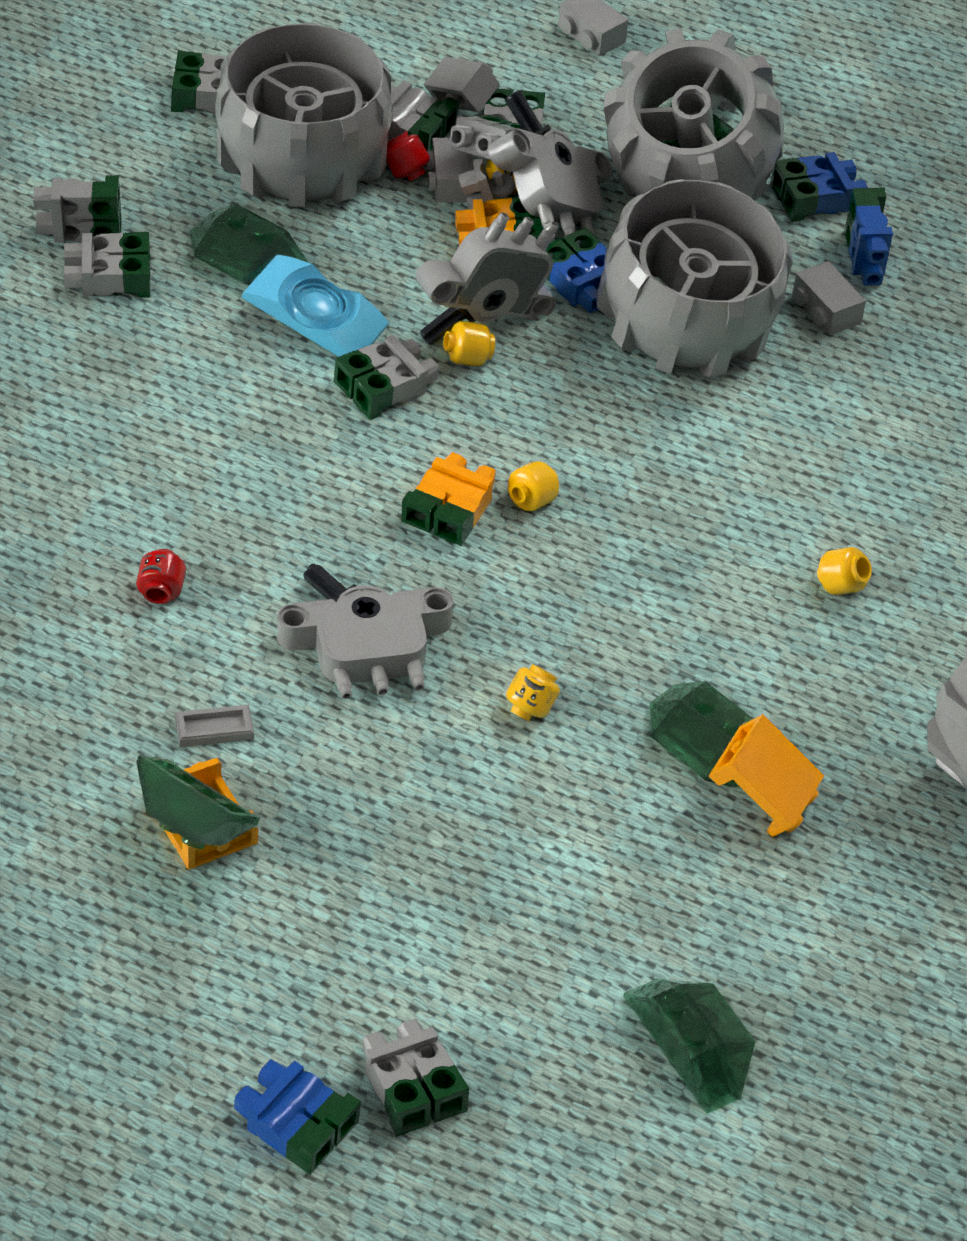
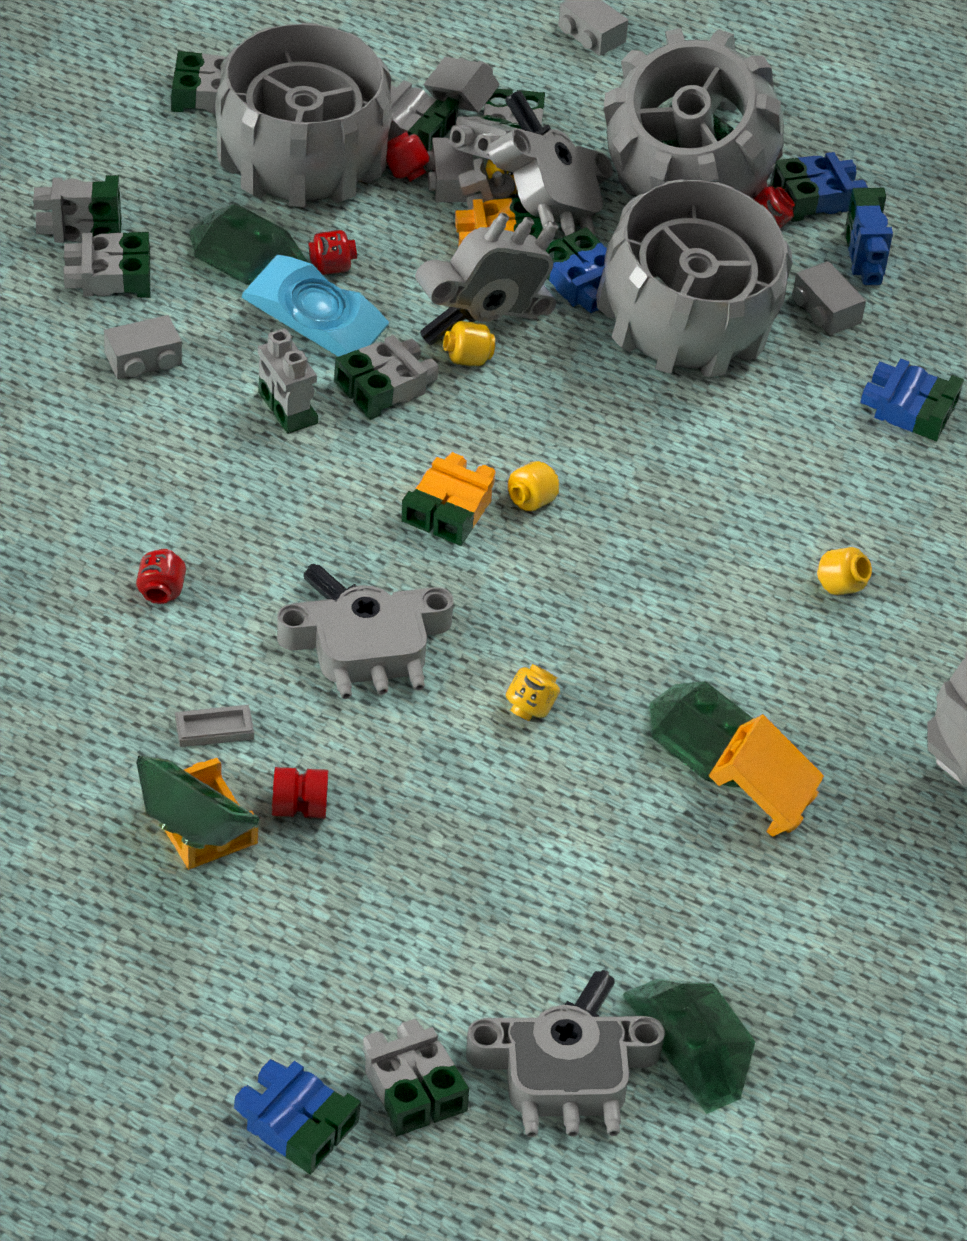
none -> light grey brick [104,315,182,379]
none -> light grey hips [258,329,318,434]
none -> red wheel [272,767,328,819]
none -> red head [308,230,357,275]
none -> light grey piece [466,970,665,1137]
none -> red head [752,187,795,229]
none -> blue hips [860,358,964,442]

